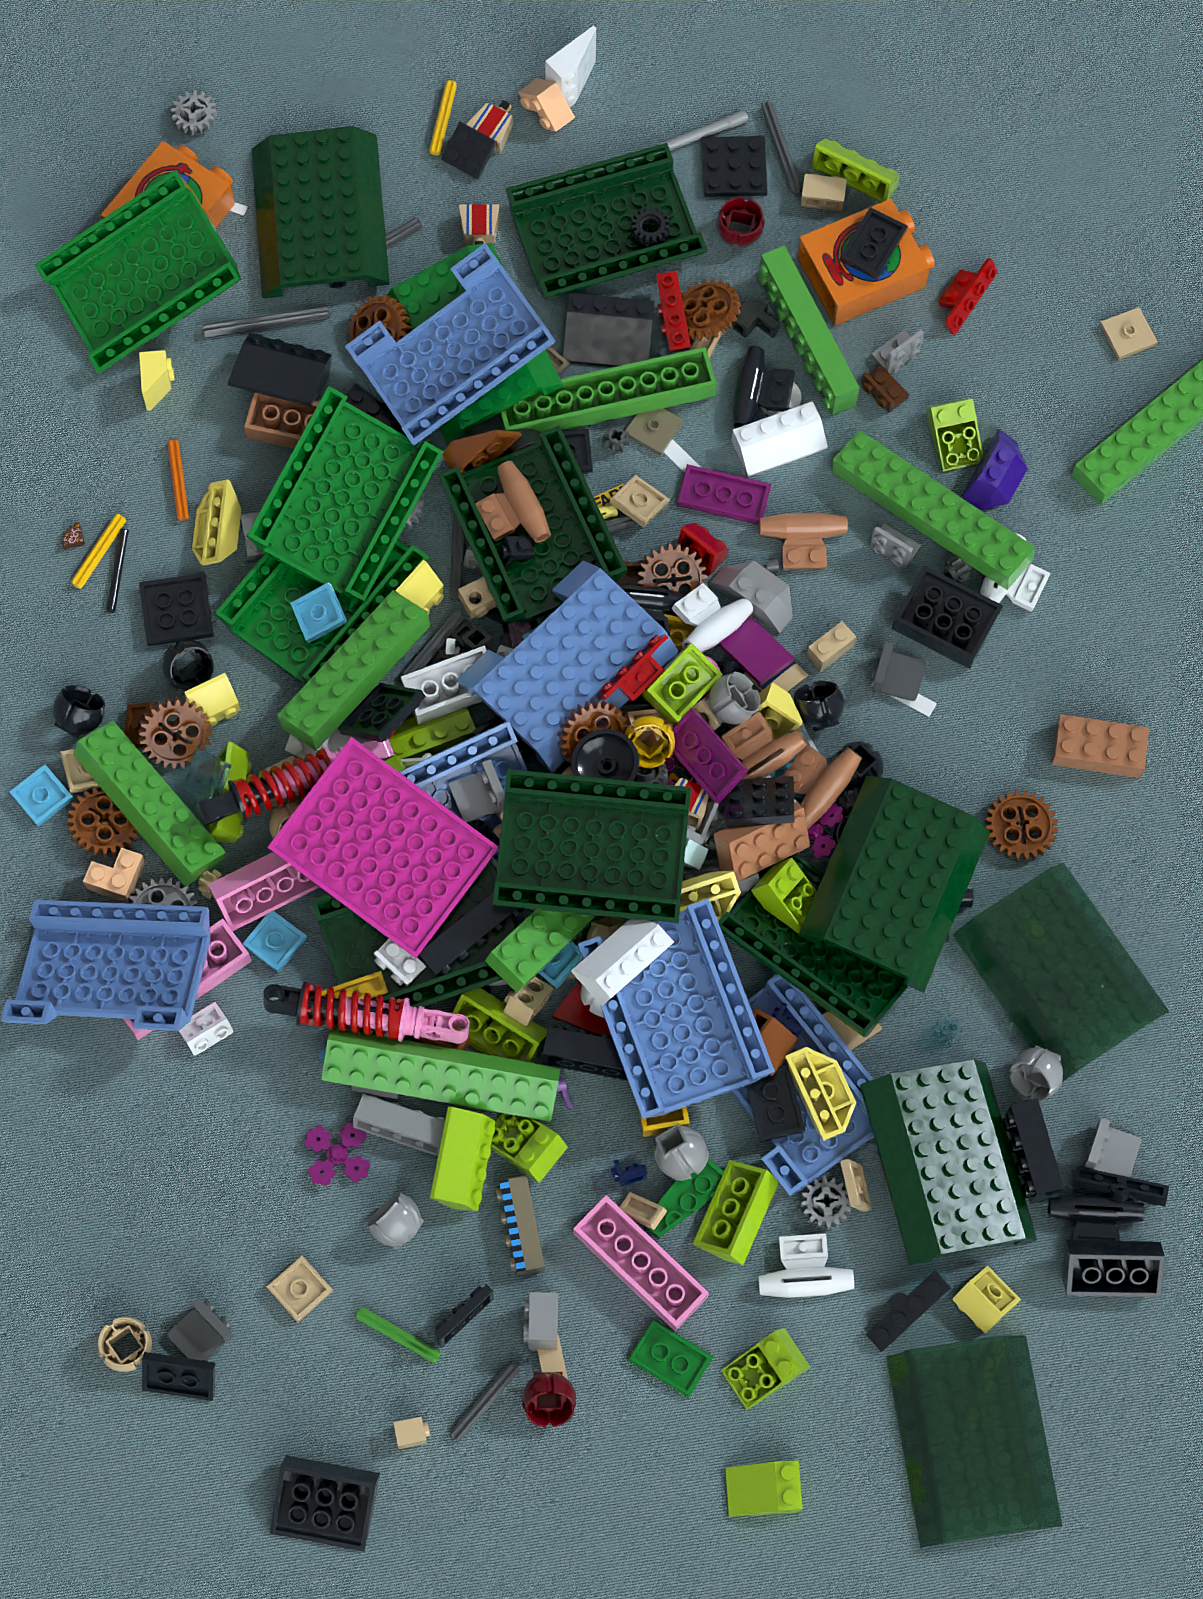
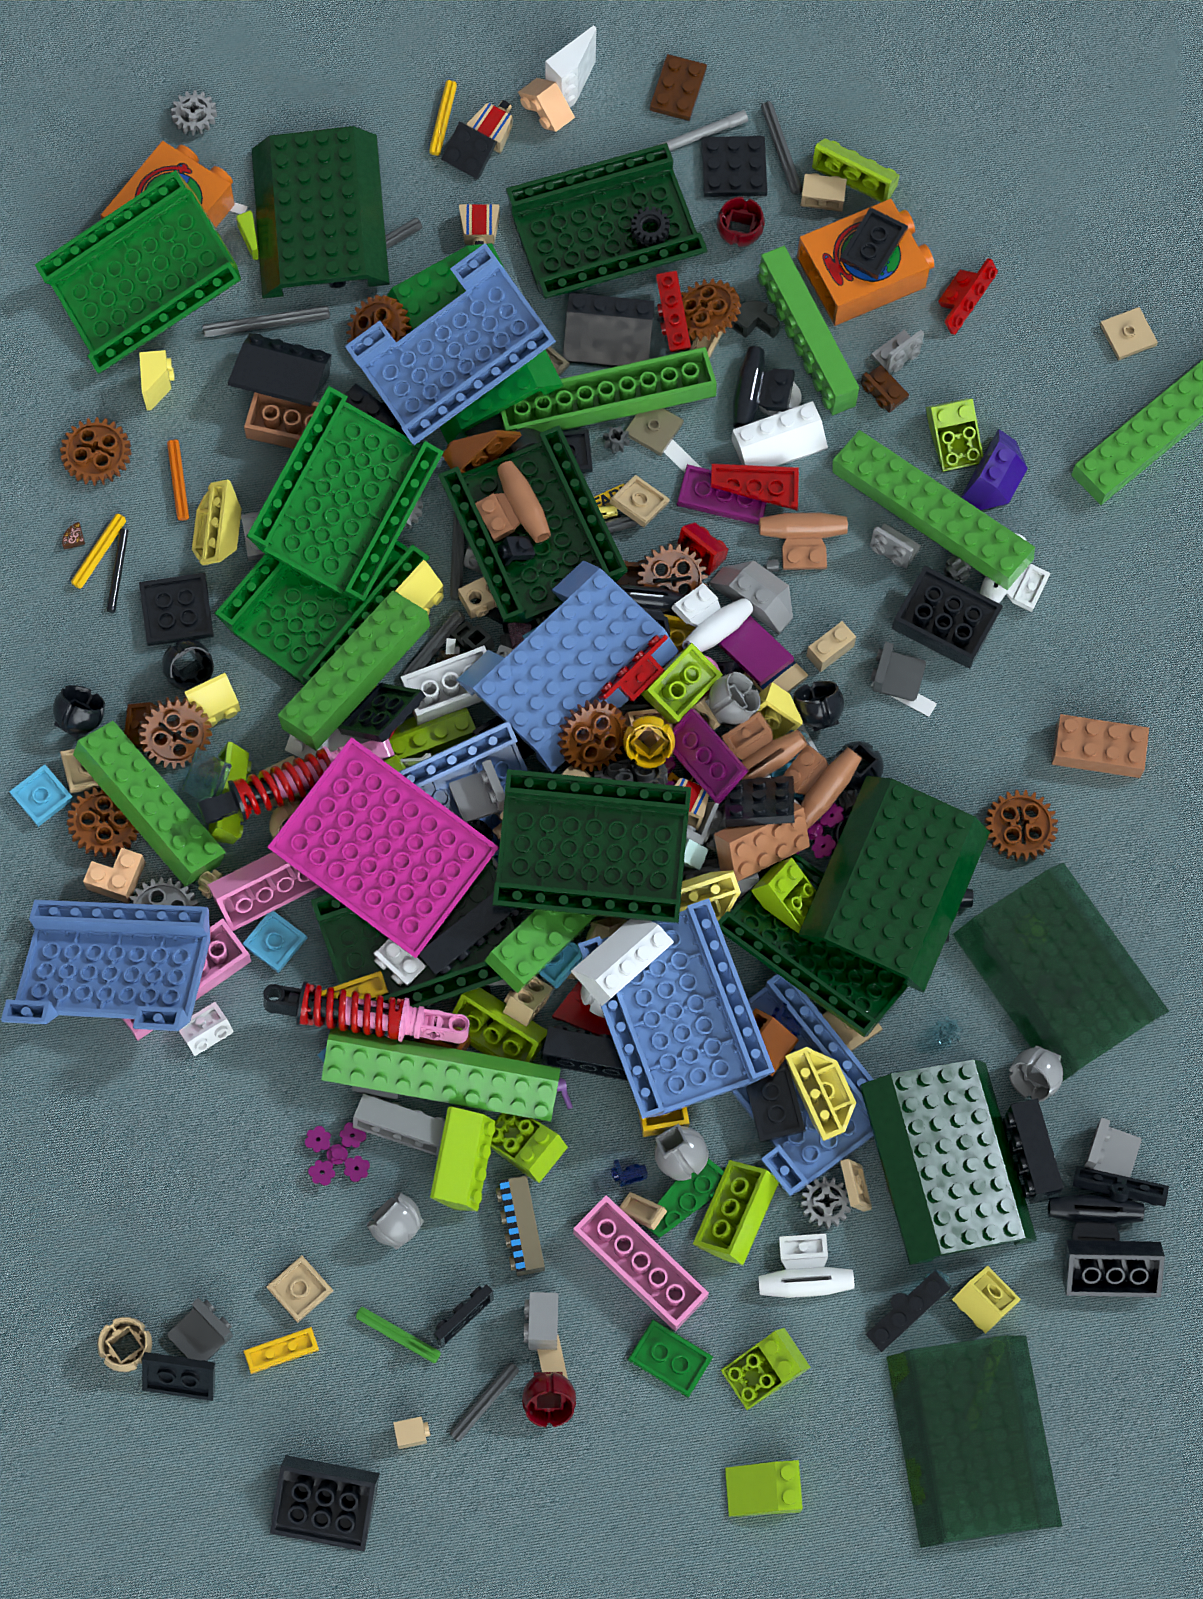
medium azure plate [290,582,347,643] -> none
black dish [571,729,639,781] -> none
none -> dark orange gear [60,417,132,486]
none -> lime slope [236,211,259,260]
none -> yellow tile [243,1327,319,1374]
none -> reddish brown plate [650,54,707,121]
none -> red wing [711,464,799,511]

